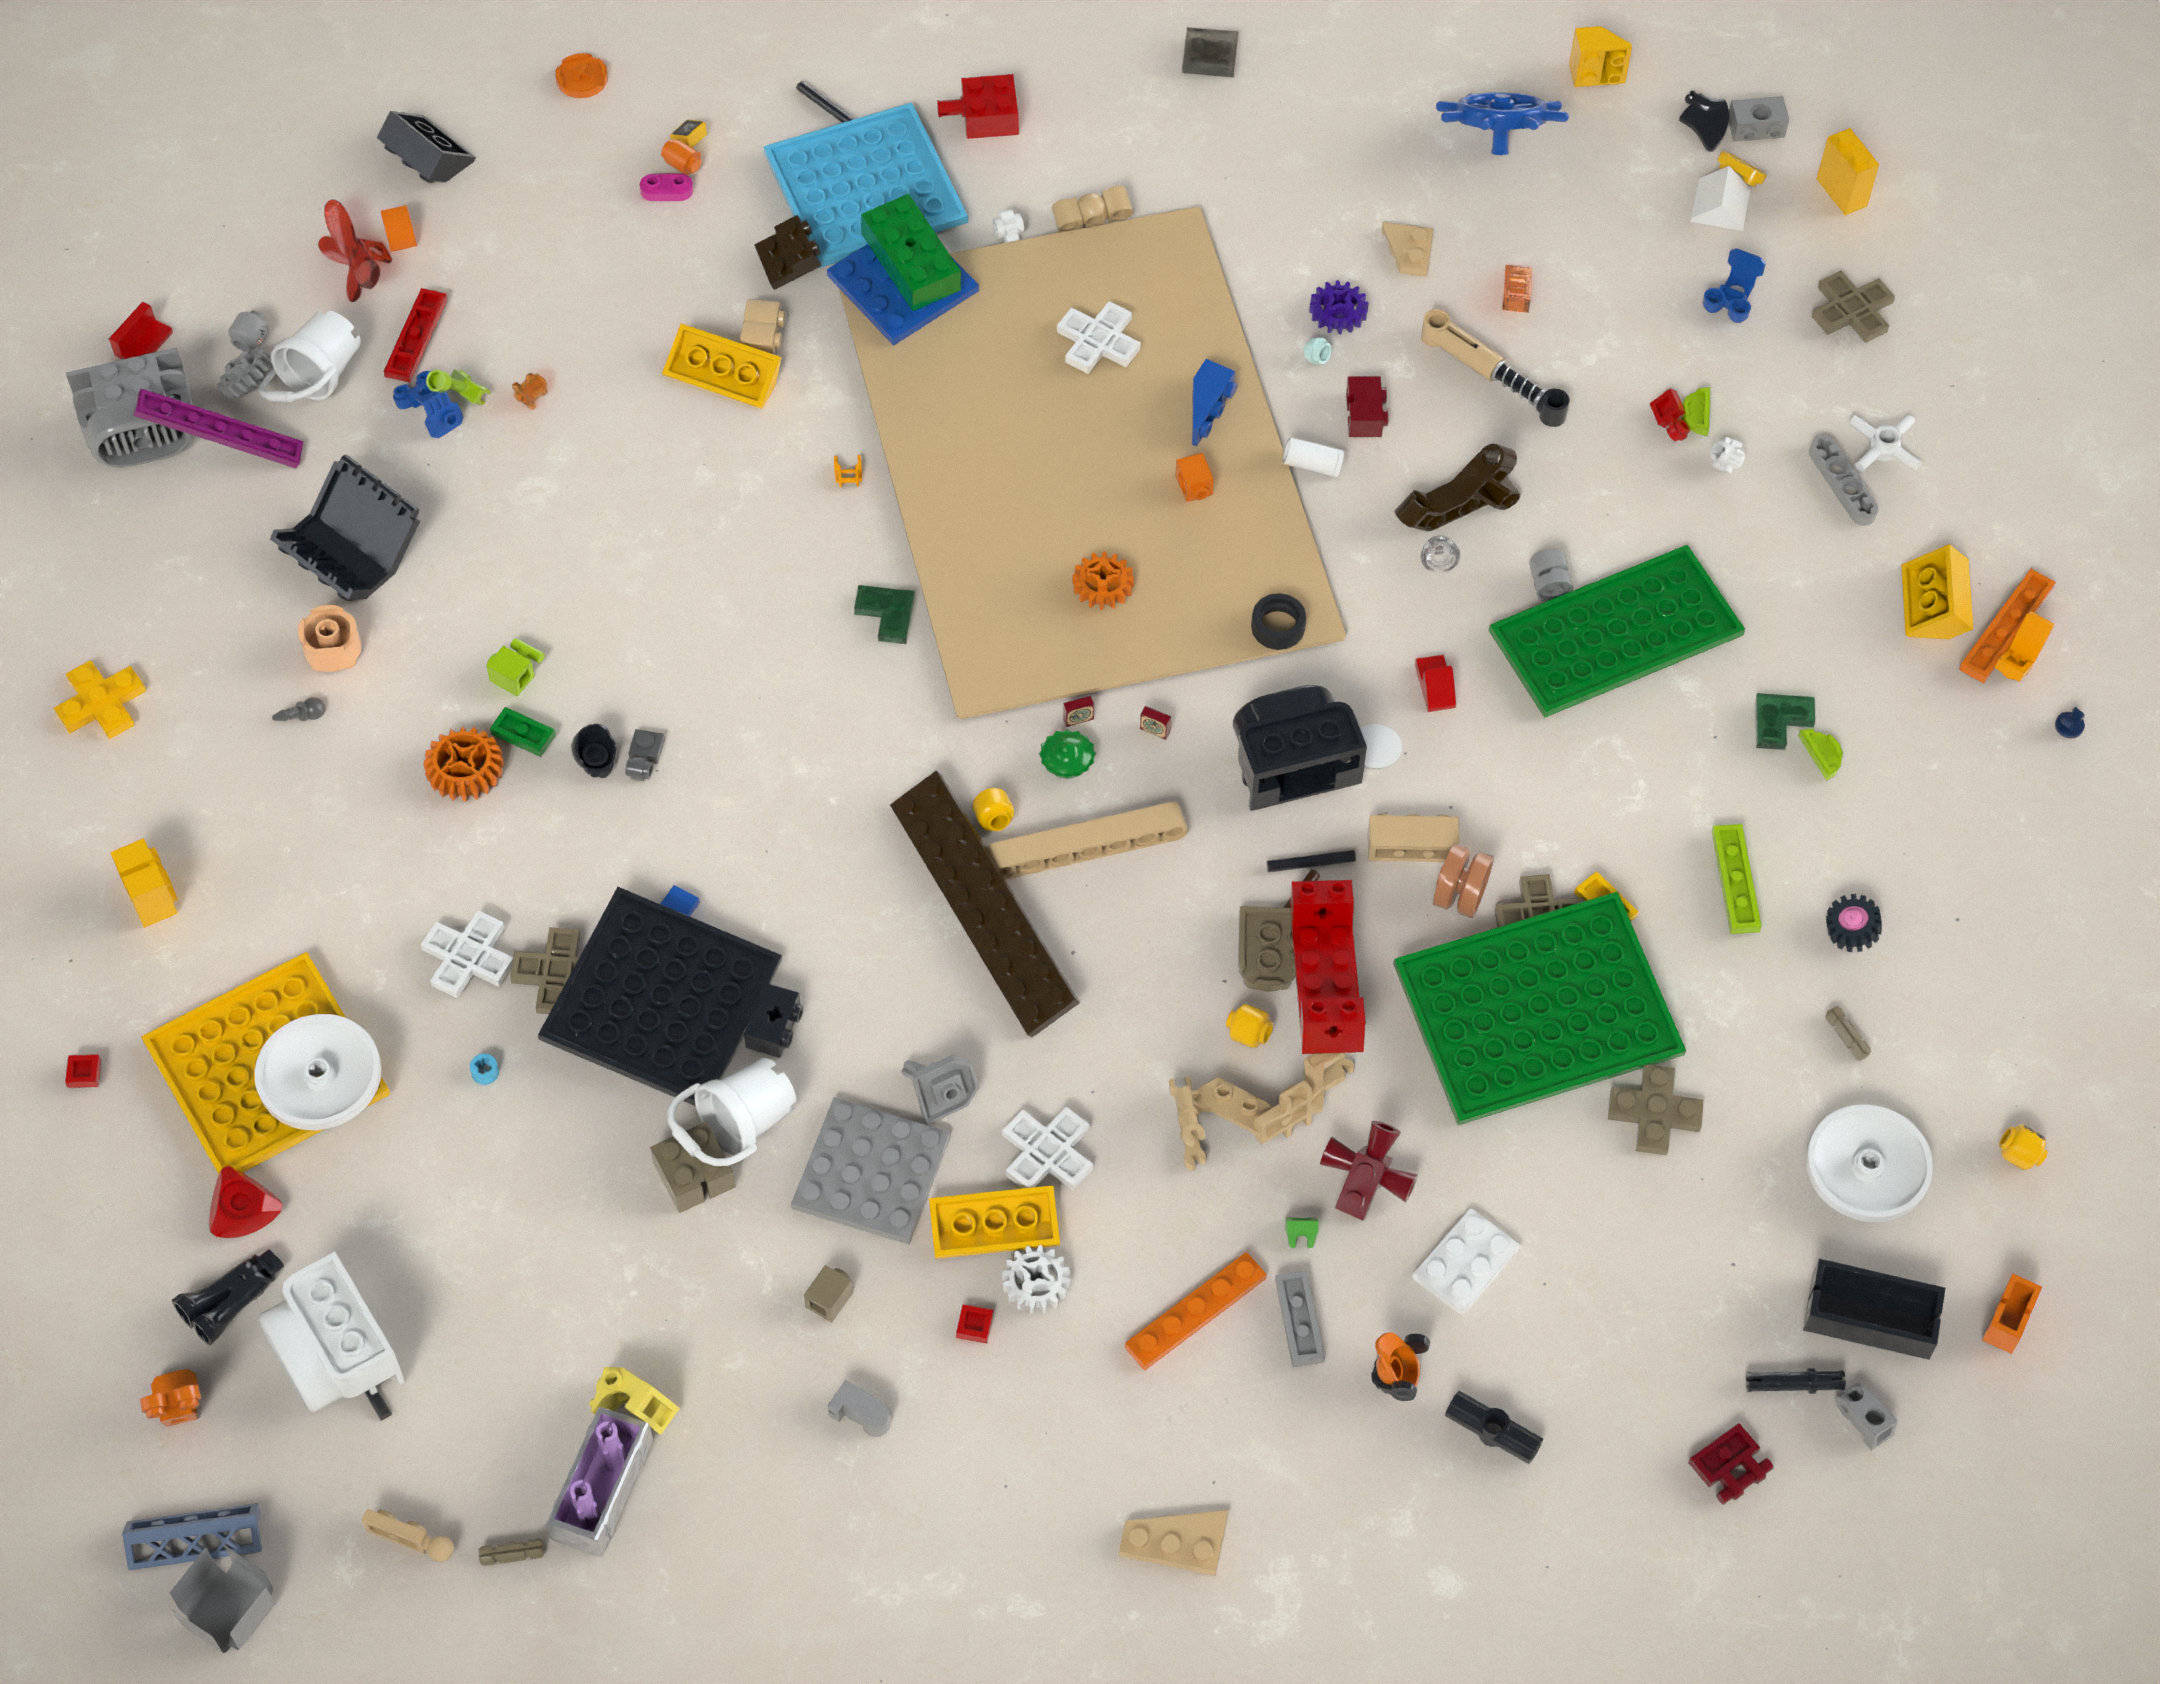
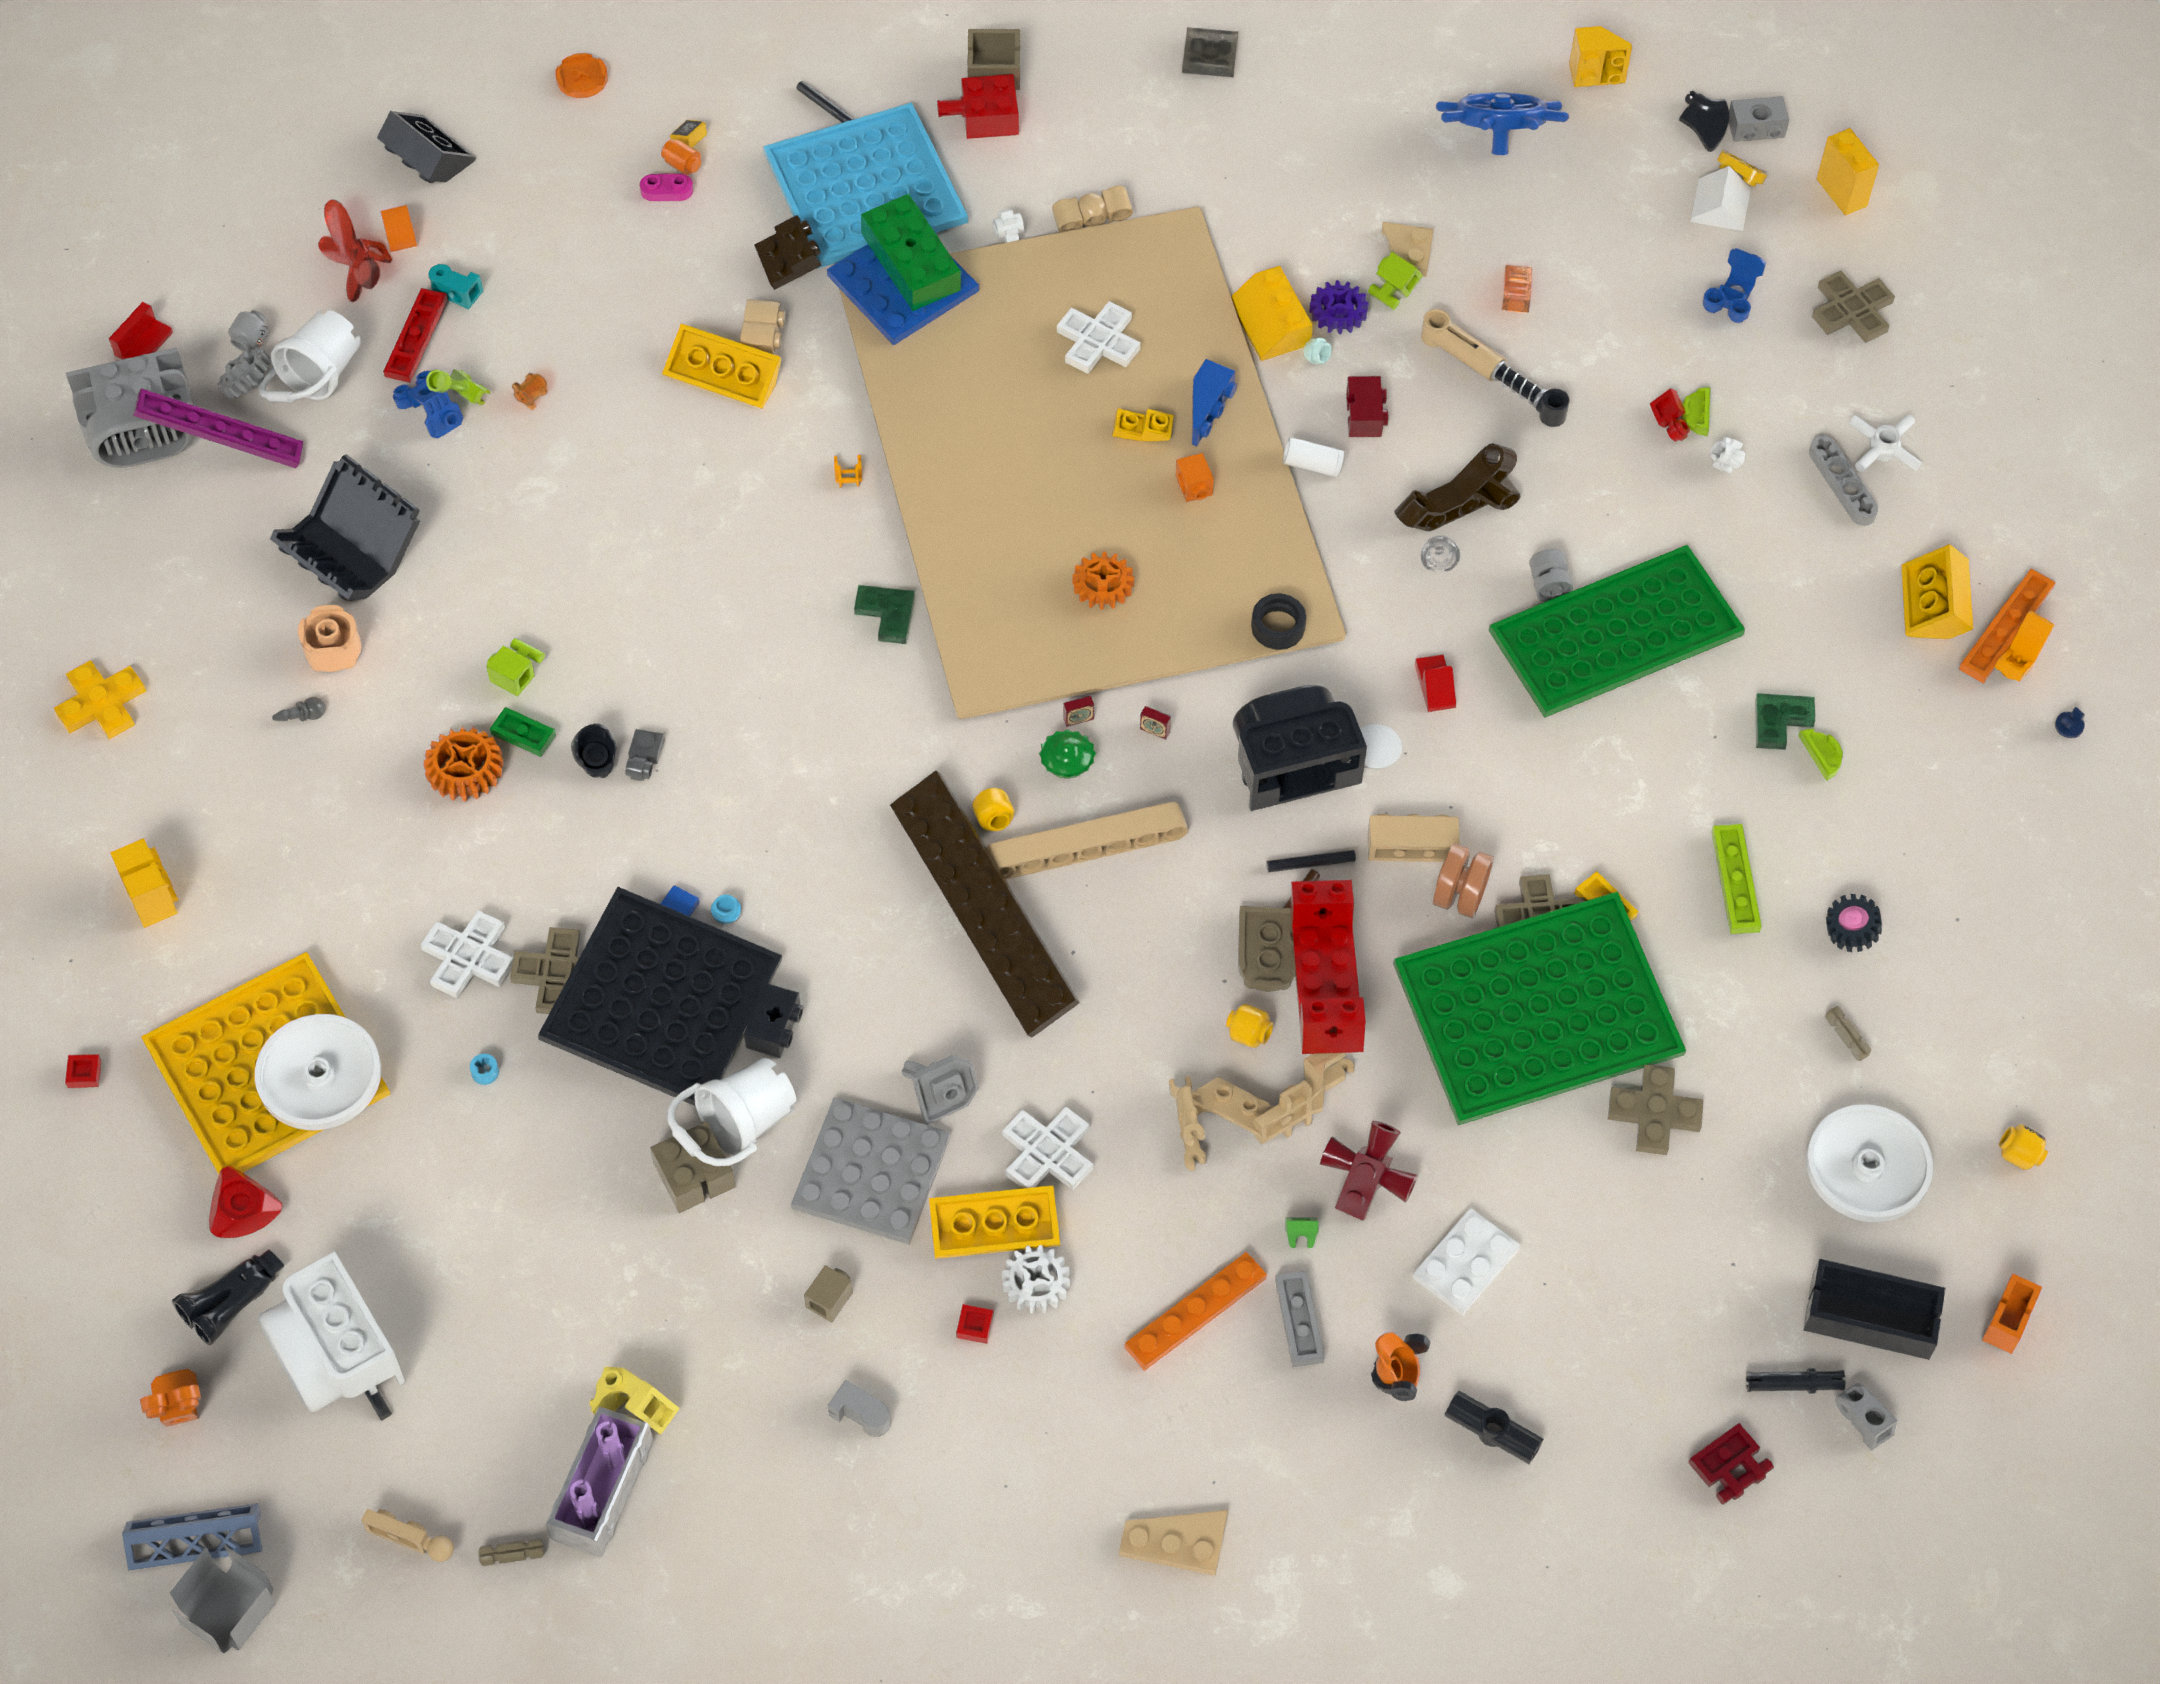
none -> teal leg [428,264,483,310]
none -> medium azure plate [711,895,741,924]
none -> dark tan piece [967,29,1020,90]
none -> yellow slope [1112,408,1174,442]
none -> yellow slope [1231,265,1313,361]
none -> lime brick [1368,252,1423,310]

